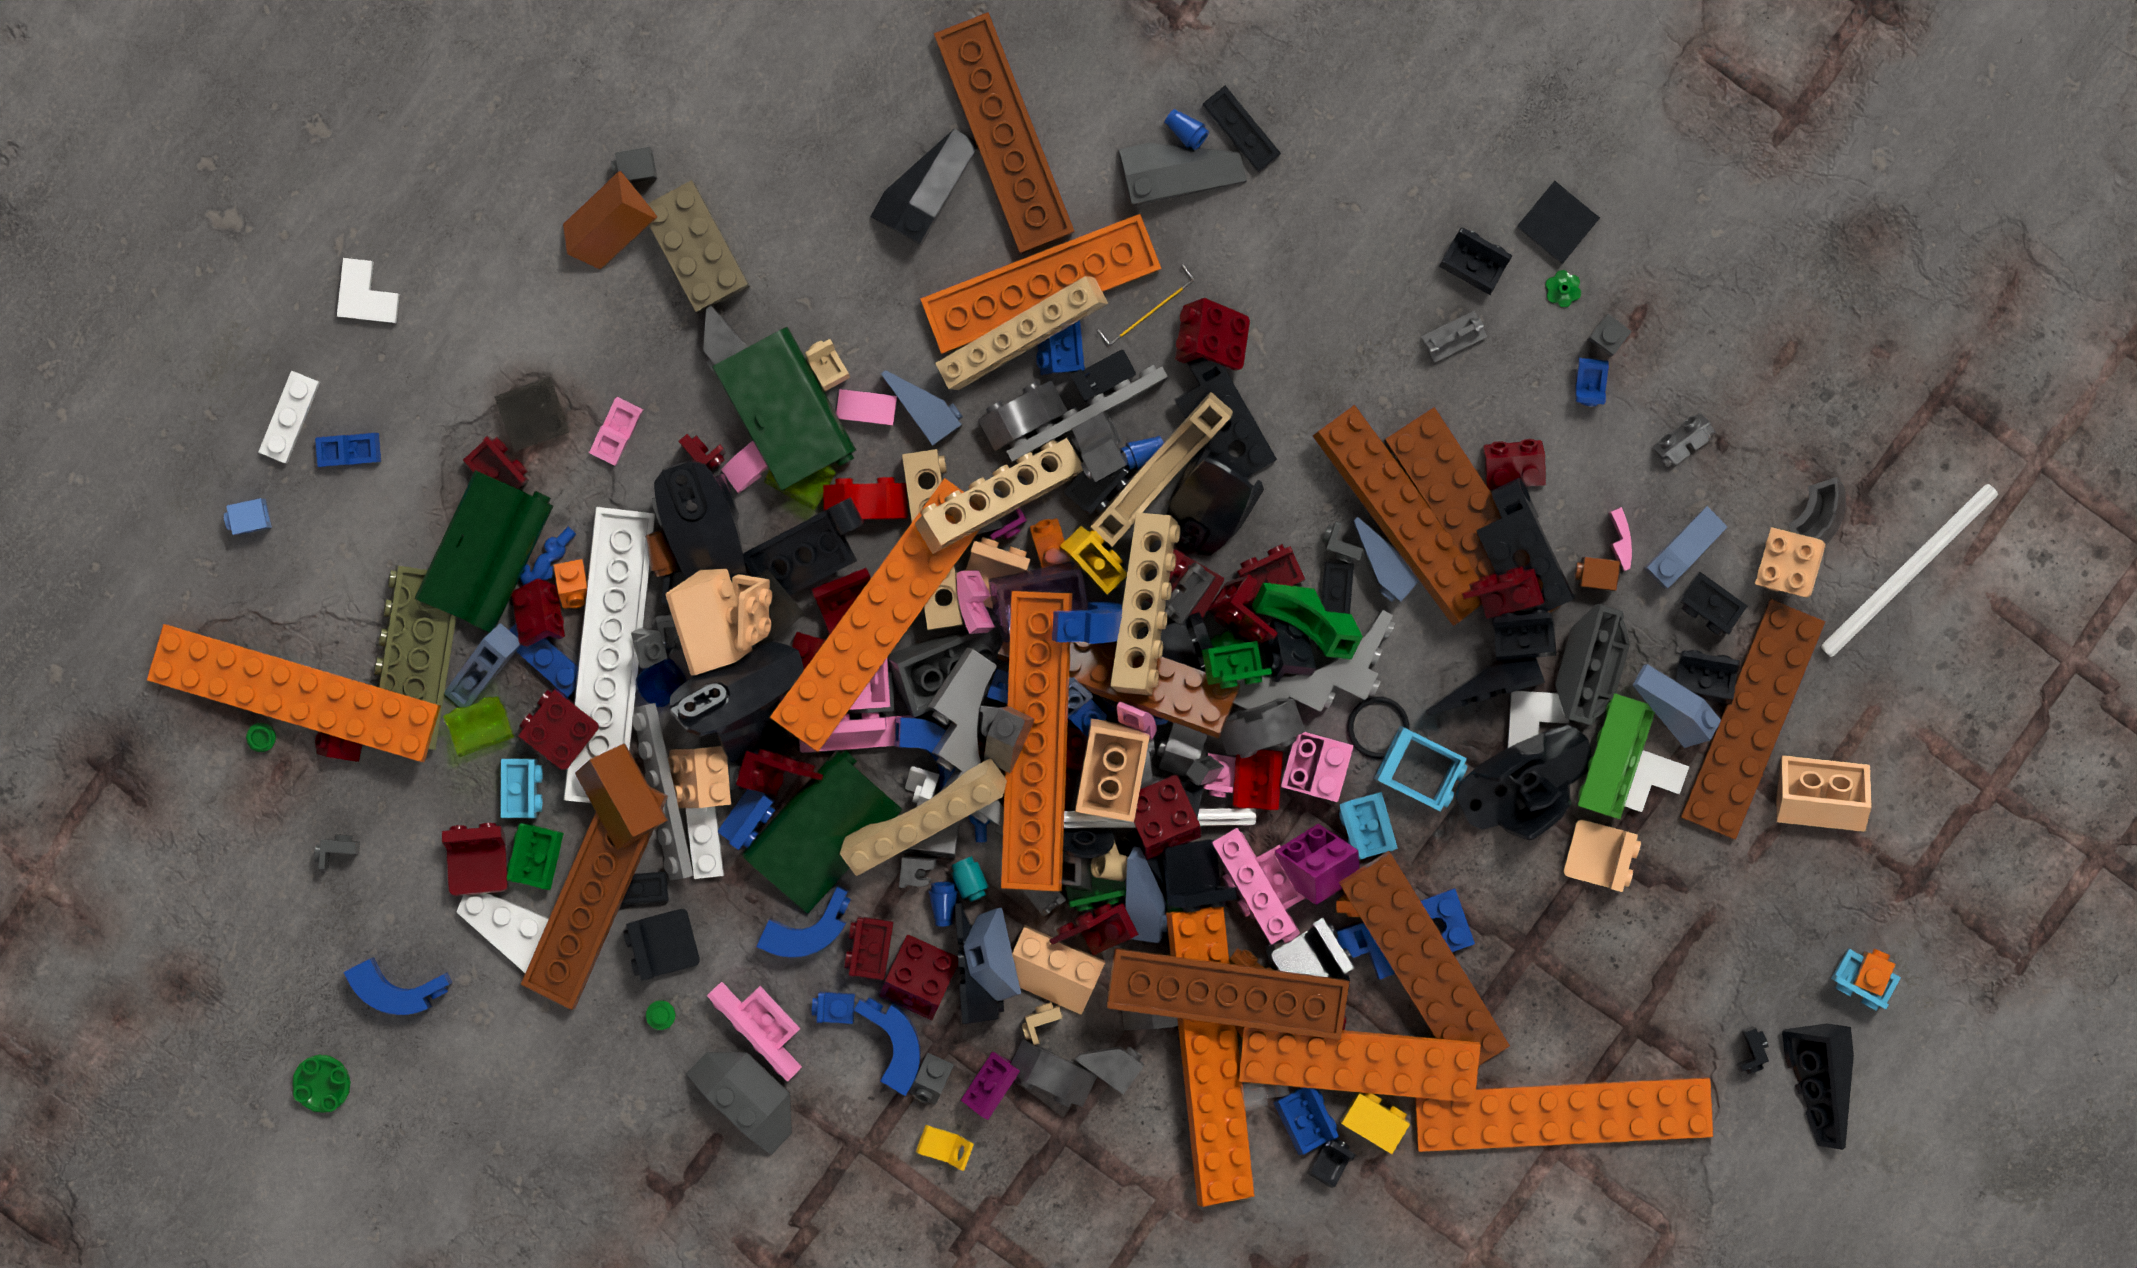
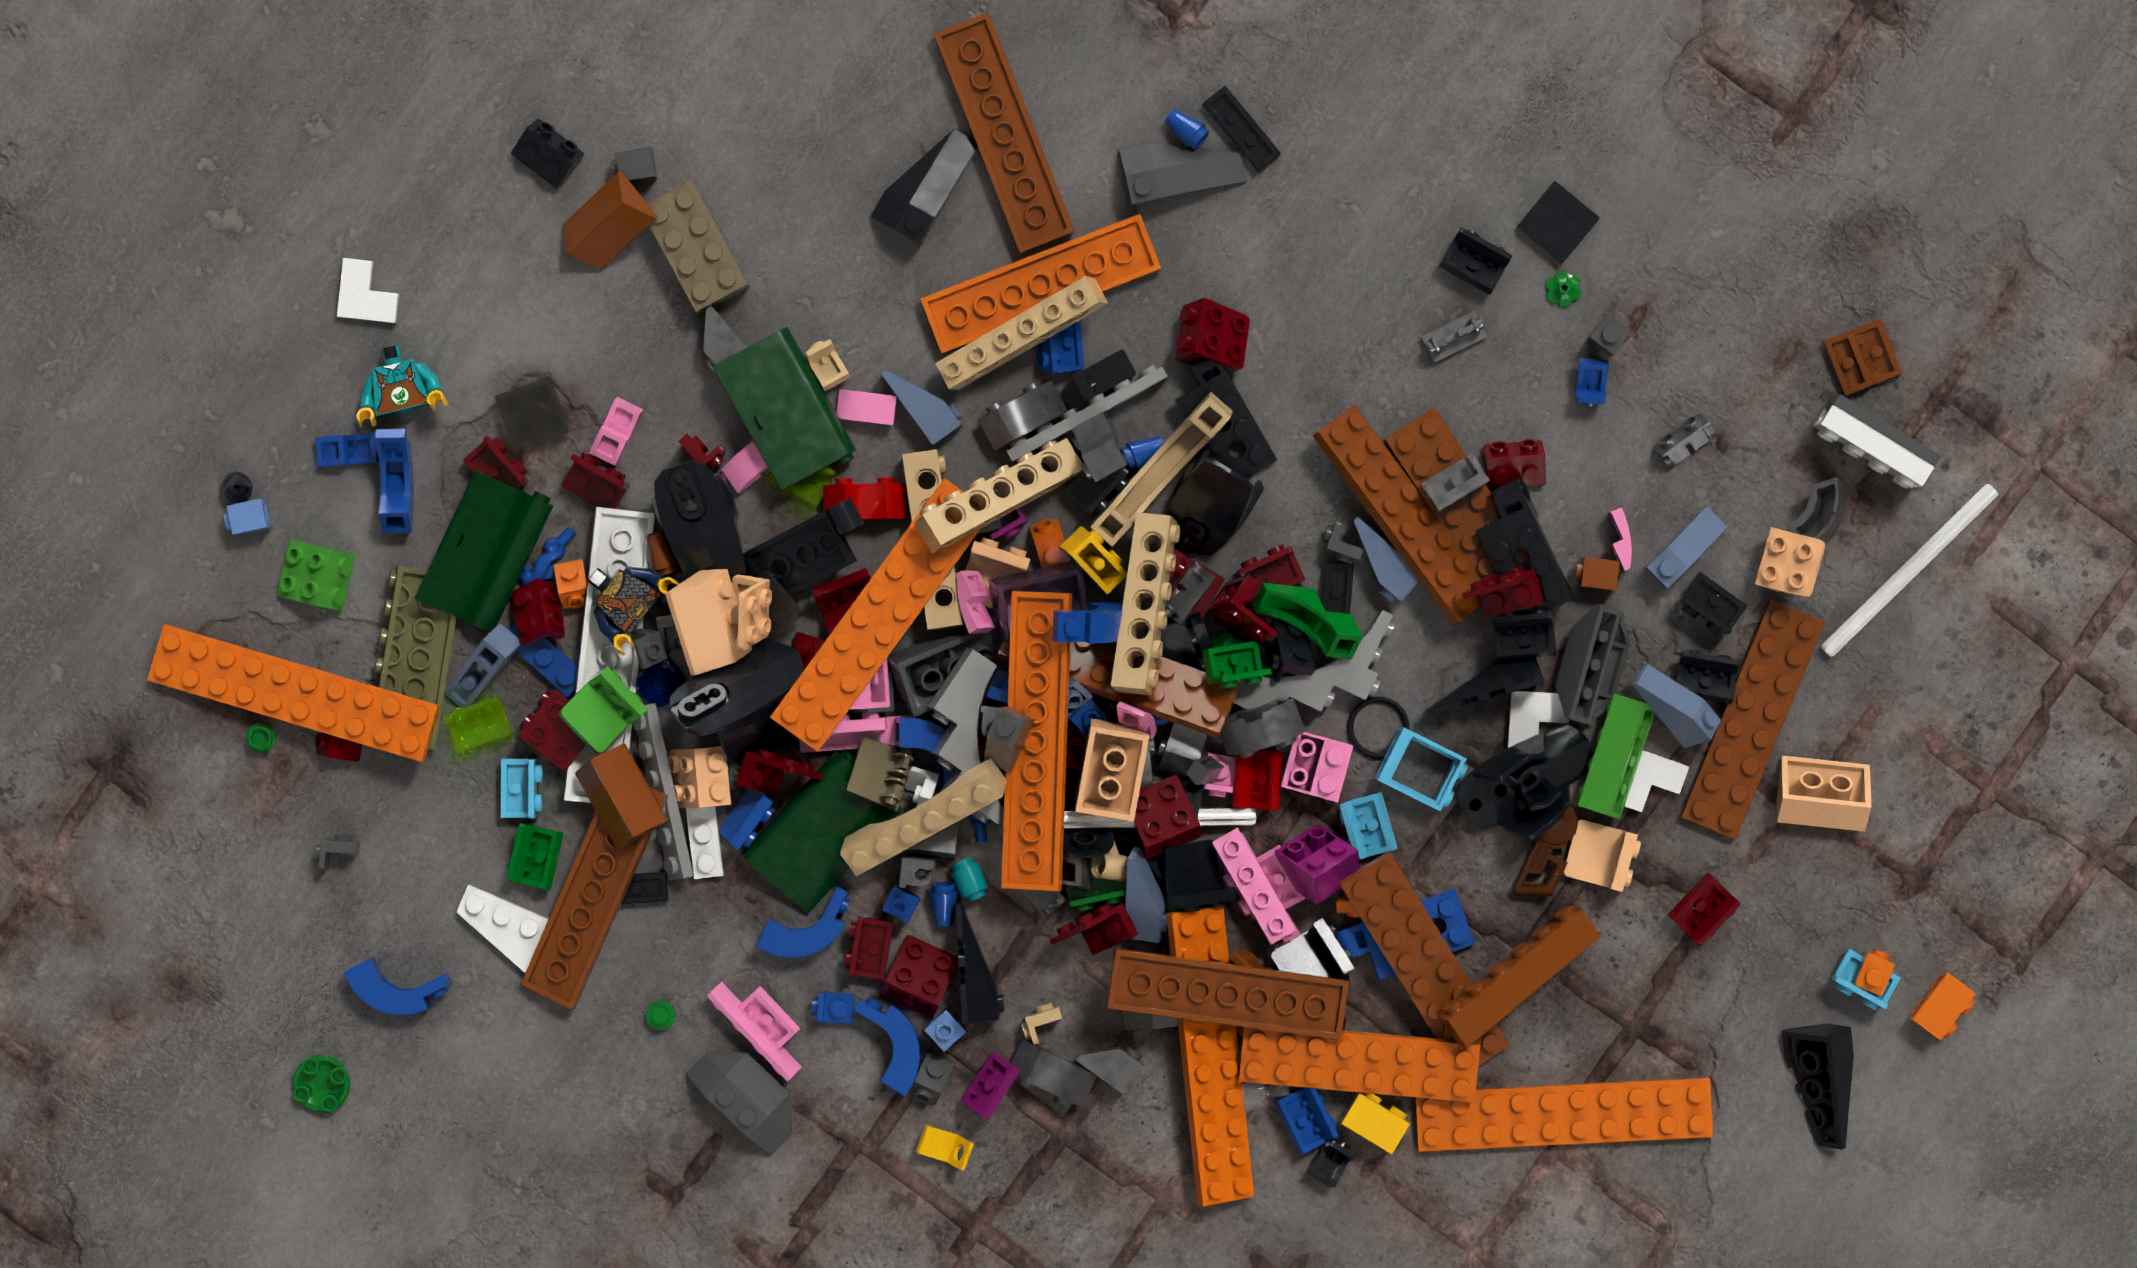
white plate [258,371,320,464] -> none
dark red bracket [442,823,508,896] -> none
black bracket [623,908,700,981] -> none
sand blue slope [964,908,1021,1001] -> none
light nougat slope [1012,925,1105,1015] -> none
yellow piece [1097,264,1194,345] -> none
black bracket [1736,1026,1769,1074] -> none
none -> black tile [222,472,253,503]
none -> bright green bracket [277,540,355,611]
none -> torso [356,345,448,428]
none -> blue arch [375,429,414,533]
none -> black bracket [510,119,584,189]
none -> bright green bracket [559,666,648,754]
none -> dark red bracket [561,452,630,509]
none -> torso [587,566,679,655]
none -> dark tan hinge [846,735,914,811]
none -> blue bracket [882,885,921,923]
none -> medium blue brick [924,1008,967,1051]
none -> flat silver hinge [1421,453,1490,512]
none -> dark orange brick [1437,905,1601,1048]
none -> reddish brown piece [1513,807,1578,896]
none -> dark red bracket [1667,873,1741,946]
none -> white piece [1813,394,1941,490]
none -> dark orange slope [1824,318,1903,396]
none -> orange brick [1908,970,1976,1041]

